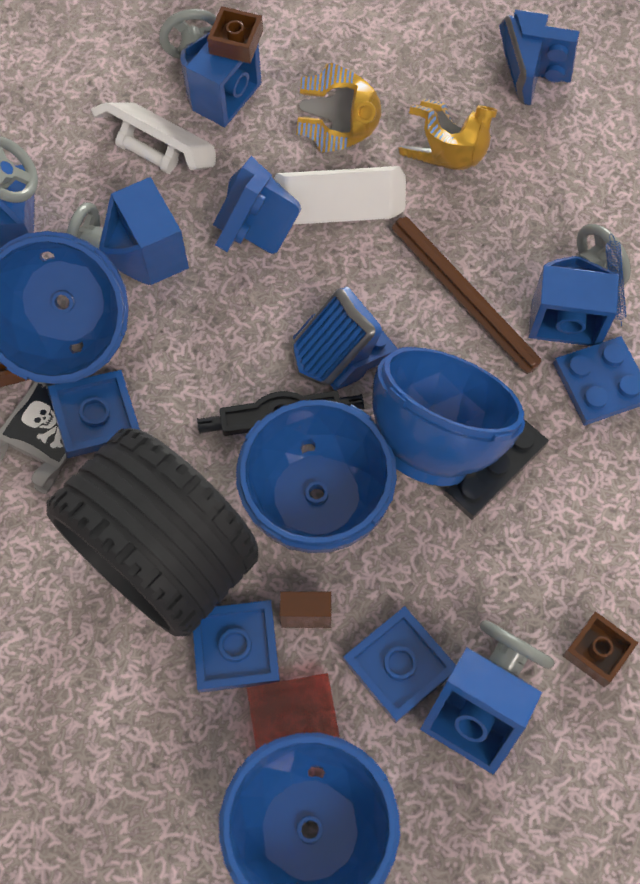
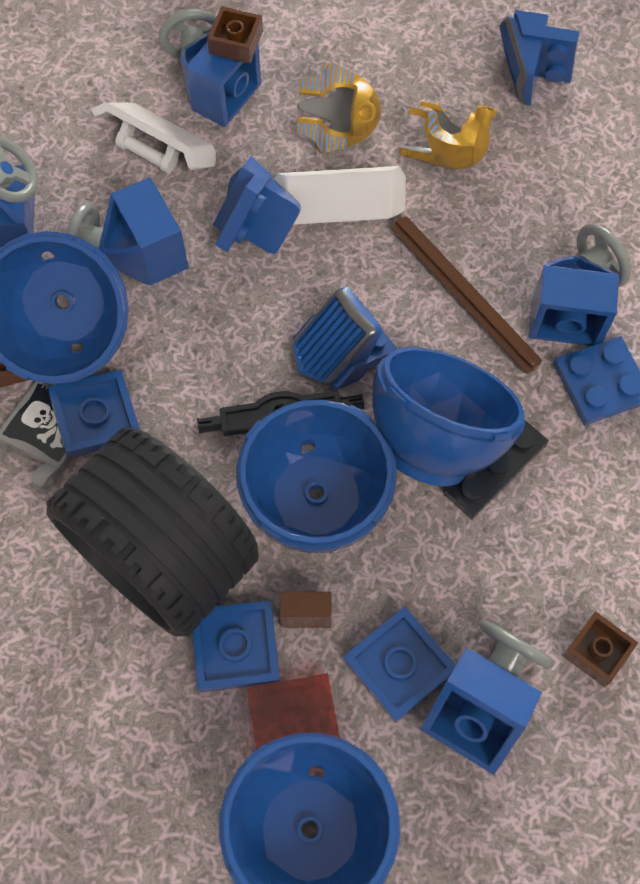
blue piece [605,234,627,327] -> none

